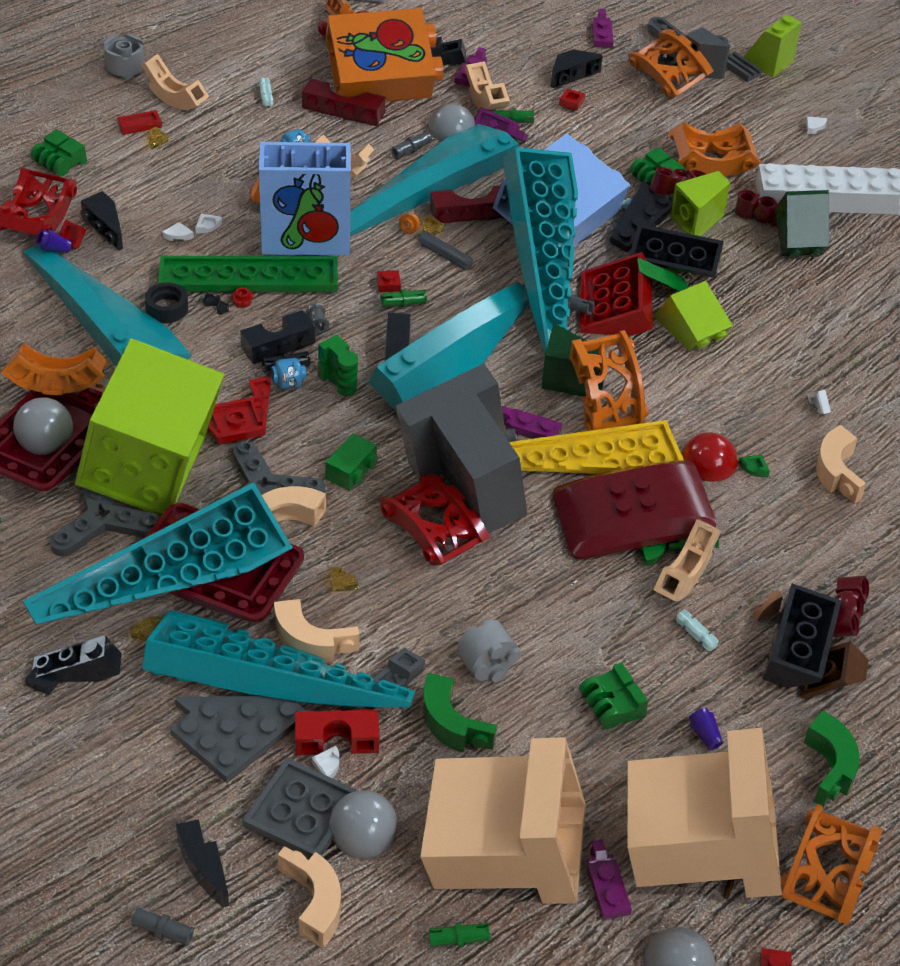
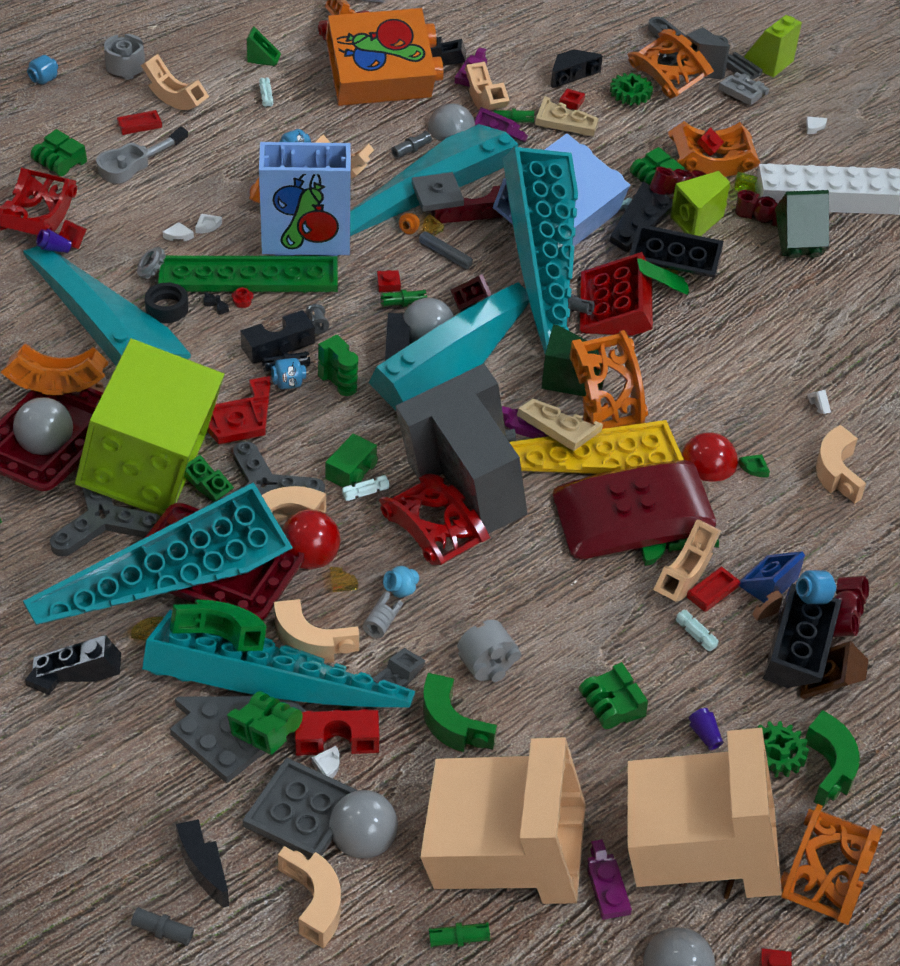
black slope [80,191,123,251] -> none
clear yellow tile [148,126,169,149] -> none
dark red arch [302,78,386,127] -> none
magenta hinge [592,9,614,48] -> none
lime slope [654,281,733,351] -> none
none -> dark azure head [27,55,58,85]
none -> light grey piece [96,126,189,184]
none -> light grey gear [137,247,166,279]
none -> green arch [170,600,267,651]
none -> green slope [184,455,234,502]
none -> green legs [227,691,303,755]
none -> green slope [246,26,281,66]
none -> red piece [282,509,341,569]
none -> light aqua axle [342,475,389,501]
none -> light grey hinge [363,591,403,638]
none -> medium azure animal [383,566,419,598]
none -> light grey piece [403,298,454,344]
none -> dark grey plate [411,172,464,212]
none -> dark red slope [450,274,492,310]
none -> tan wing [517,399,603,451]
none -> tan wing [535,96,599,136]
none -> green gear [610,73,653,106]
none -> red tile [687,566,740,612]
none -> red plate [696,127,724,156]
none -> light grey plate [719,72,770,106]
none -> clear neon green tile [734,172,758,197]
none -> blue slope [740,551,805,603]
none -> green gear [758,721,809,777]
none -> dark azure head [796,570,836,604]

